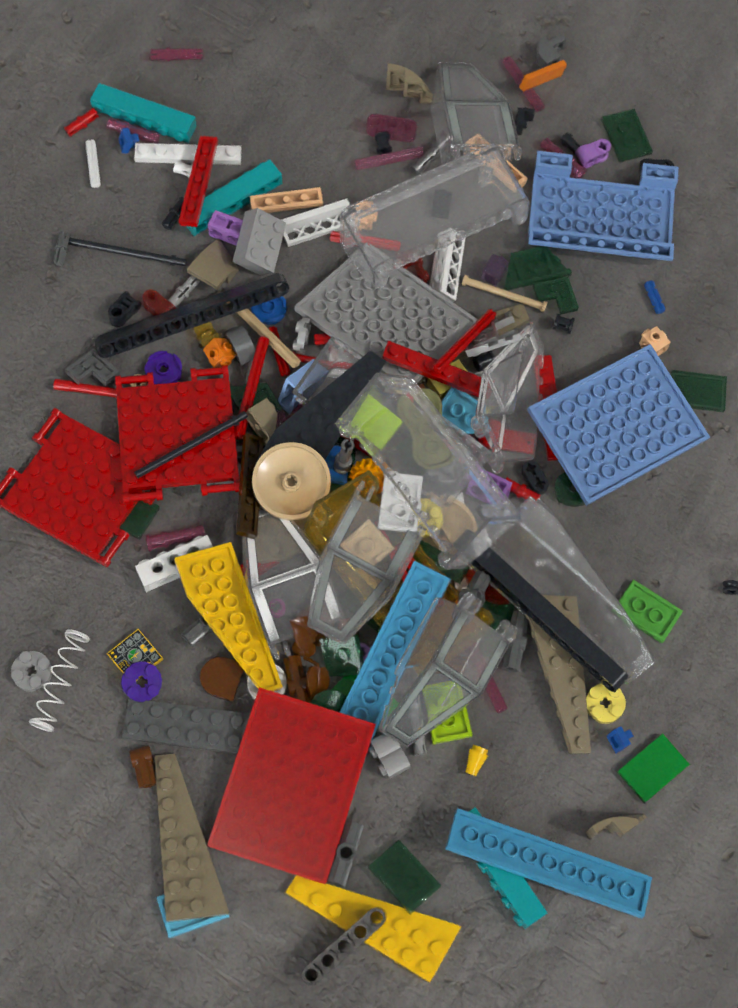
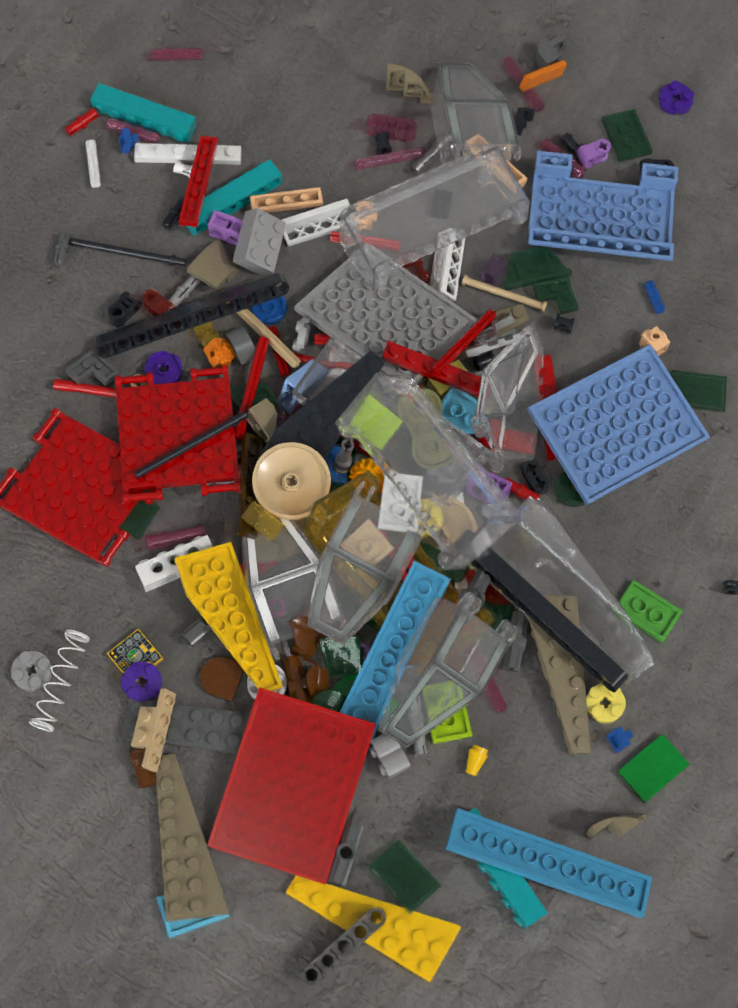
none -> tan bracket [131,688,176,772]
none -> clear yellow tile [241,501,284,541]
none -> dark purple plate [659,81,694,115]

